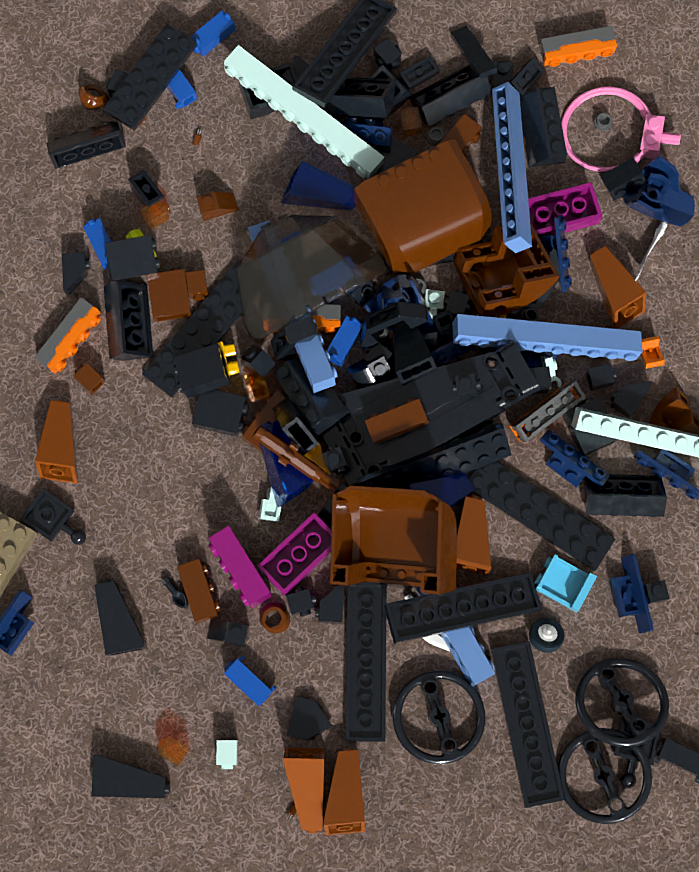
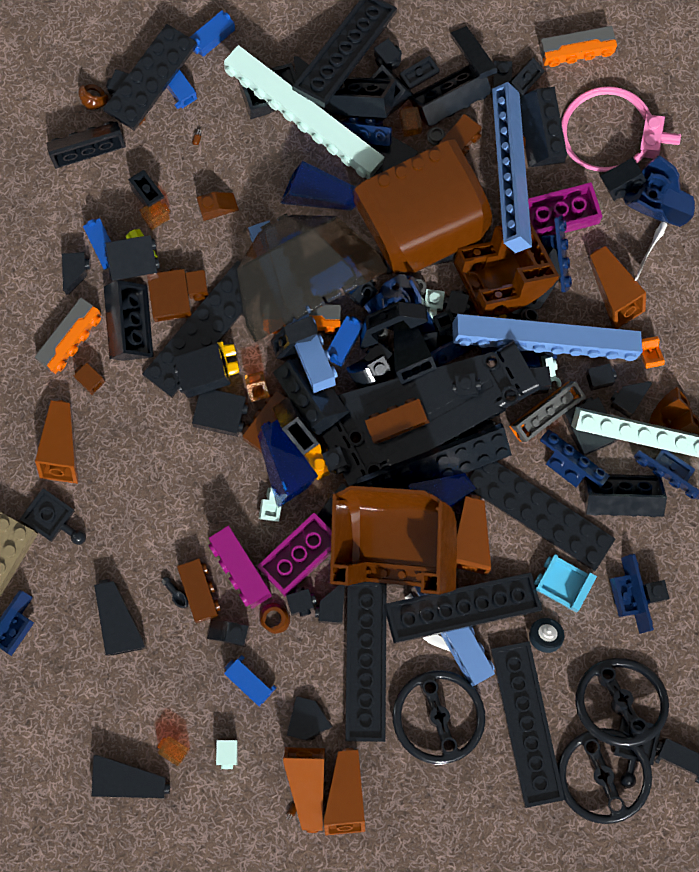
black slope [240,345,275,378] -> none
reddish brown piece [252,425,339,492] -> none
dark grey plate [594,113,613,131] -> none

